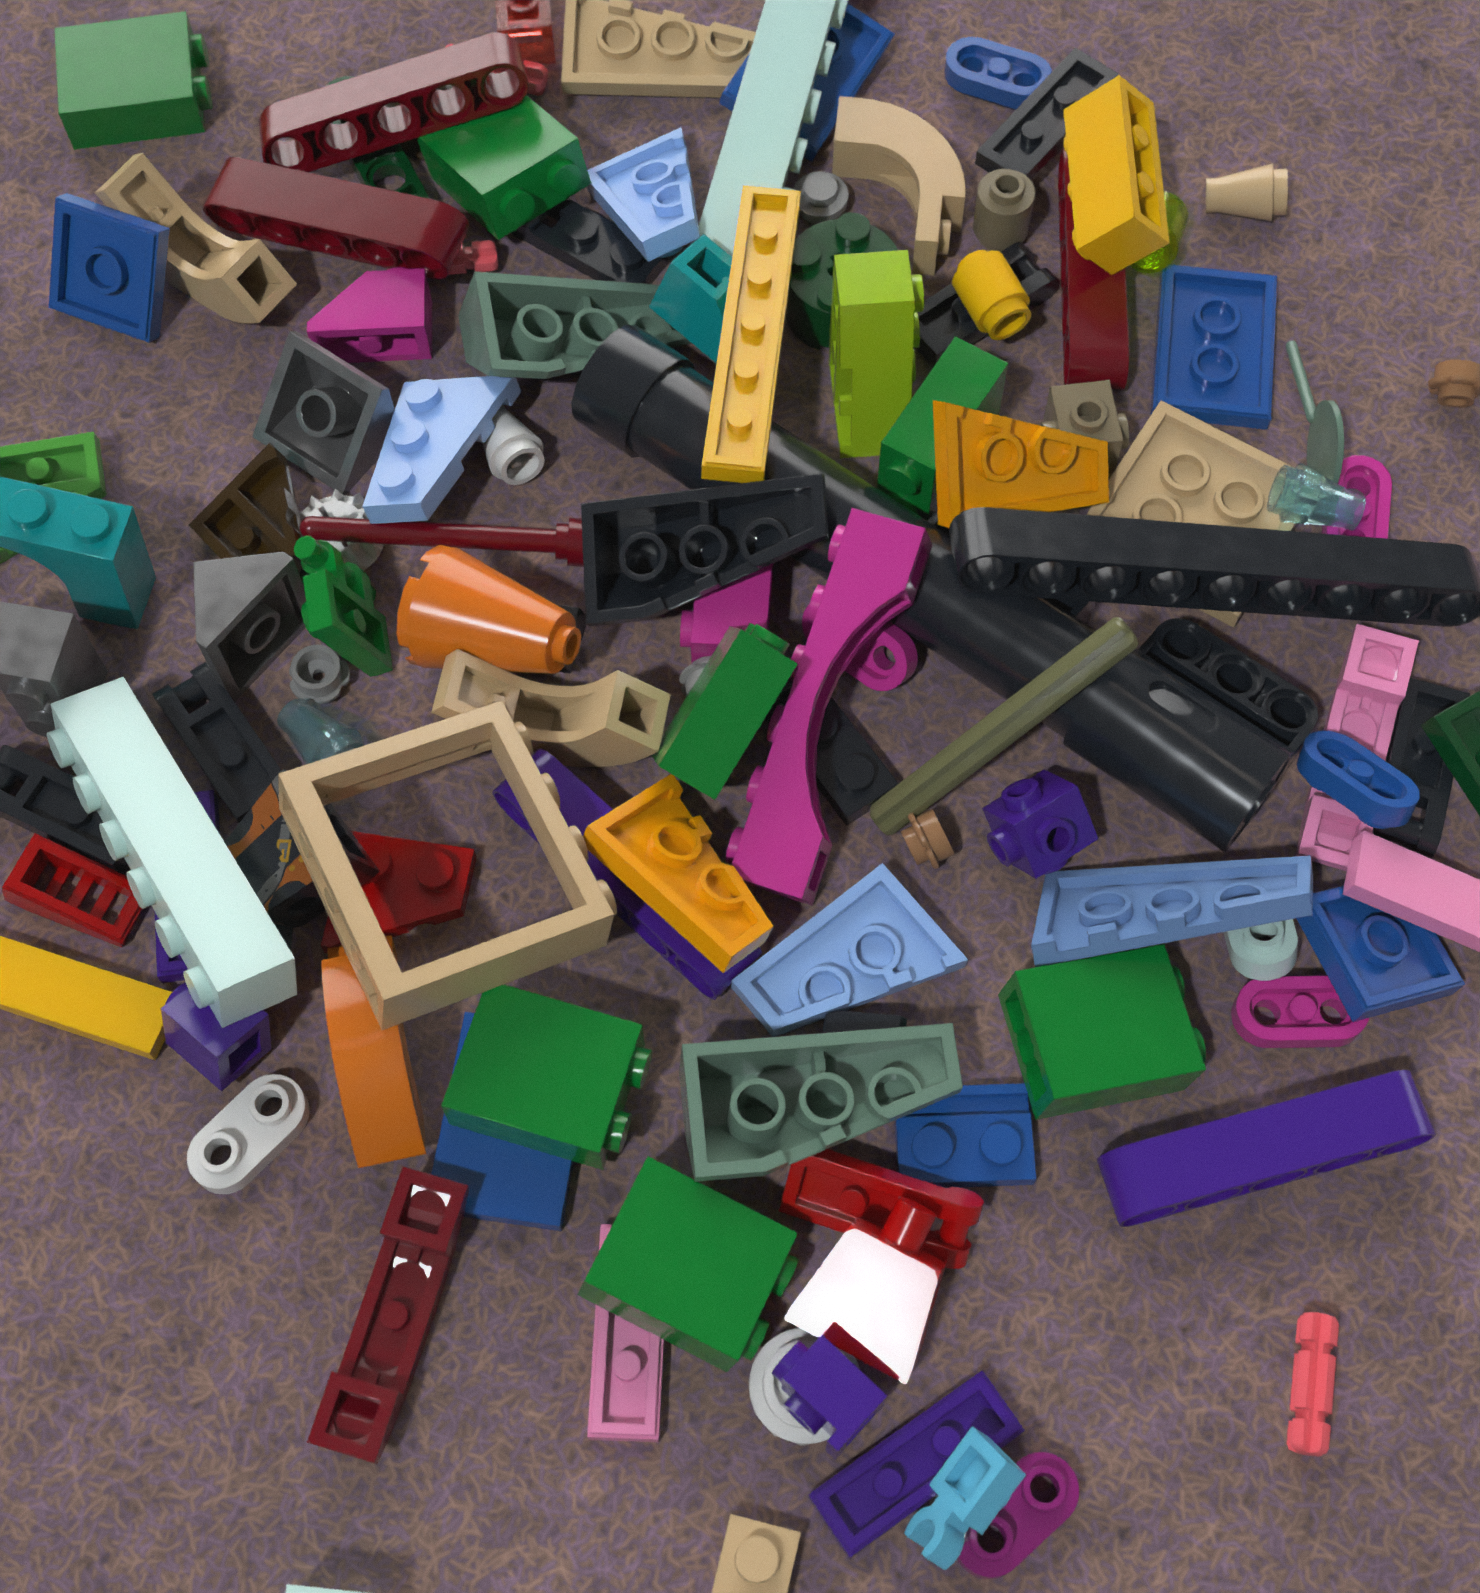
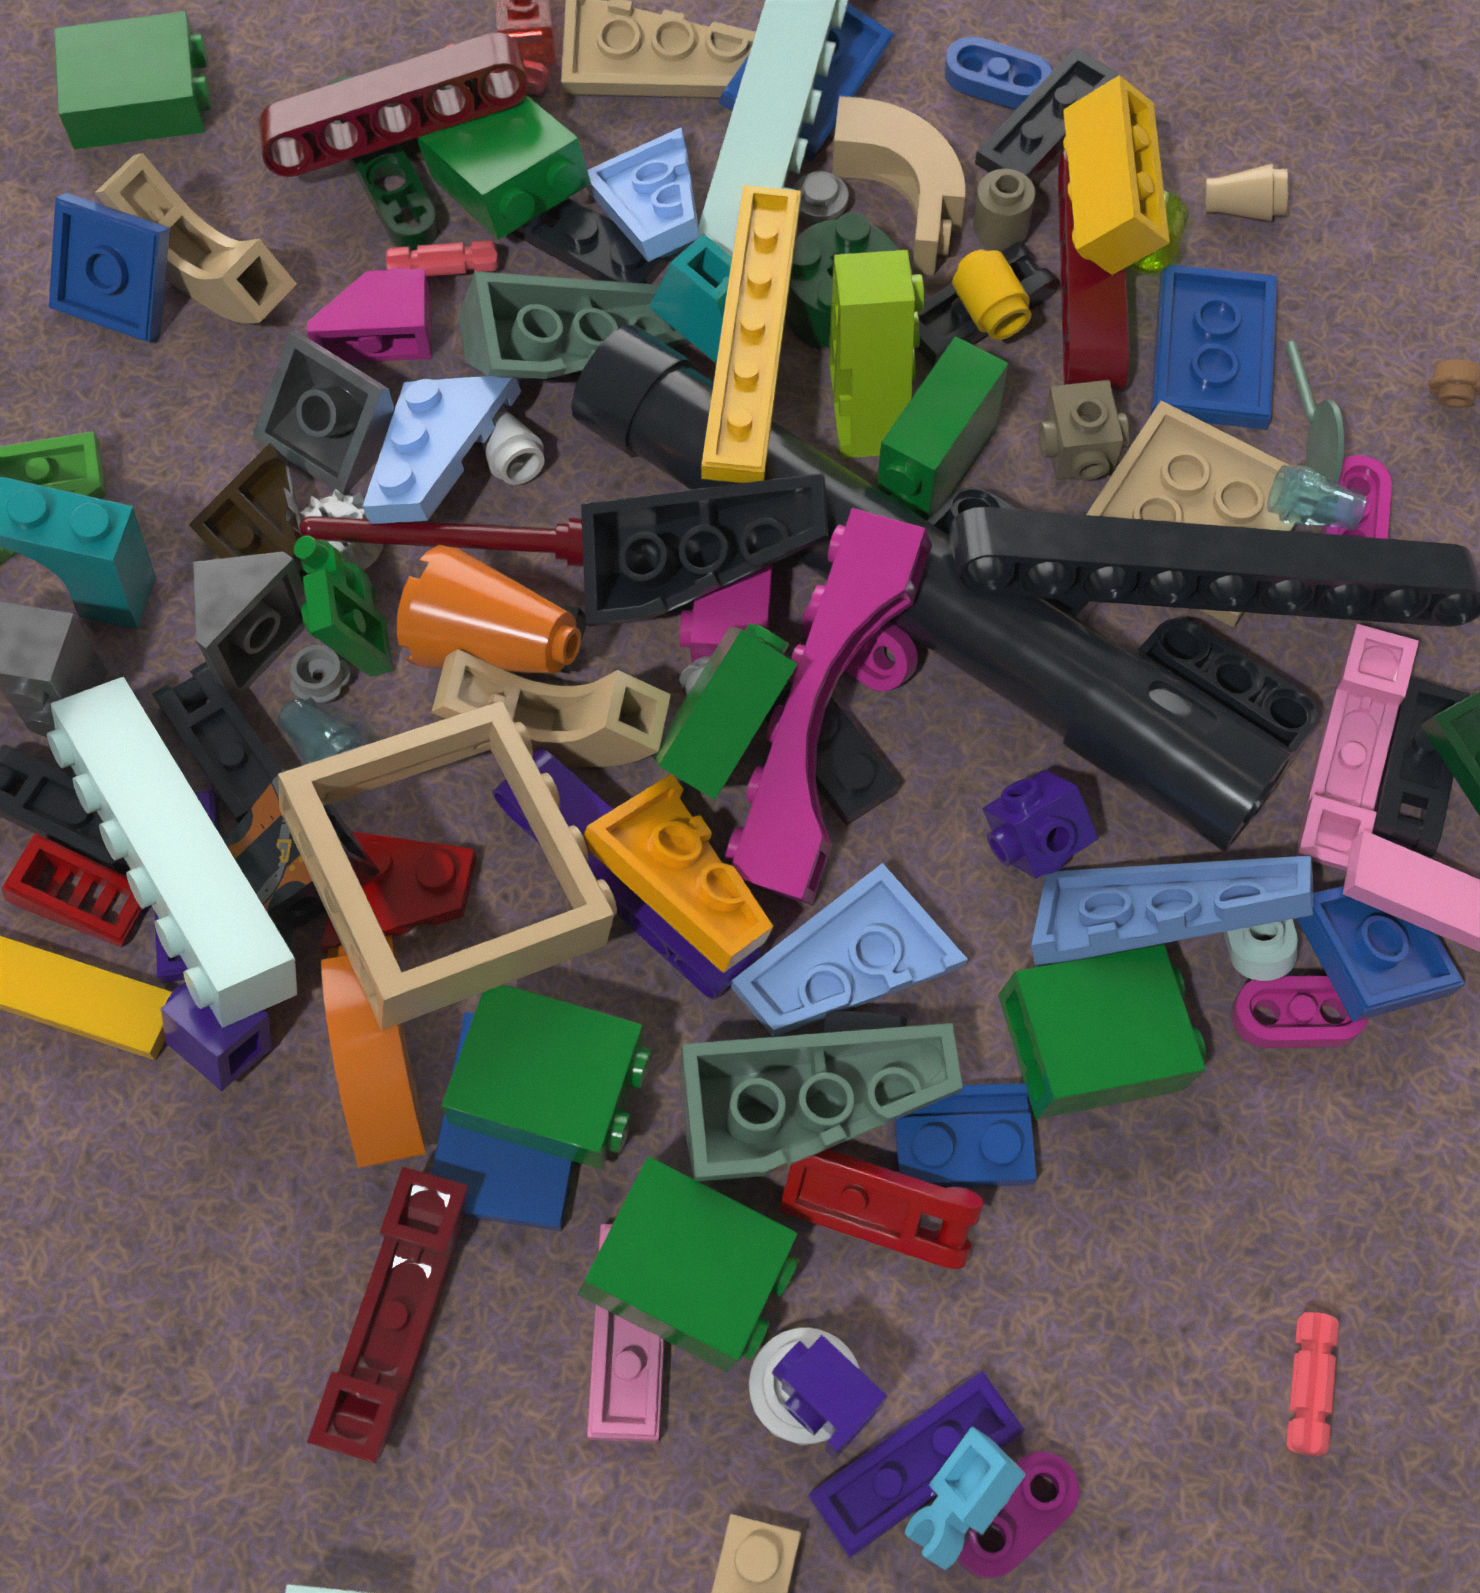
white plate [187,1074,310,1194] -> none
dark red beam [203,157,470,279] -> none
torso [785,1196,946,1385] -> none
olive axle [869,617,1138,836] -> none
medium nougat plate [901,809,955,869] -> none
light orange wing [933,400,1109,528] -> none
dark purple beam [1097,1070,1436,1227] -> none
blue plate [1296,731,1420,829] -> none

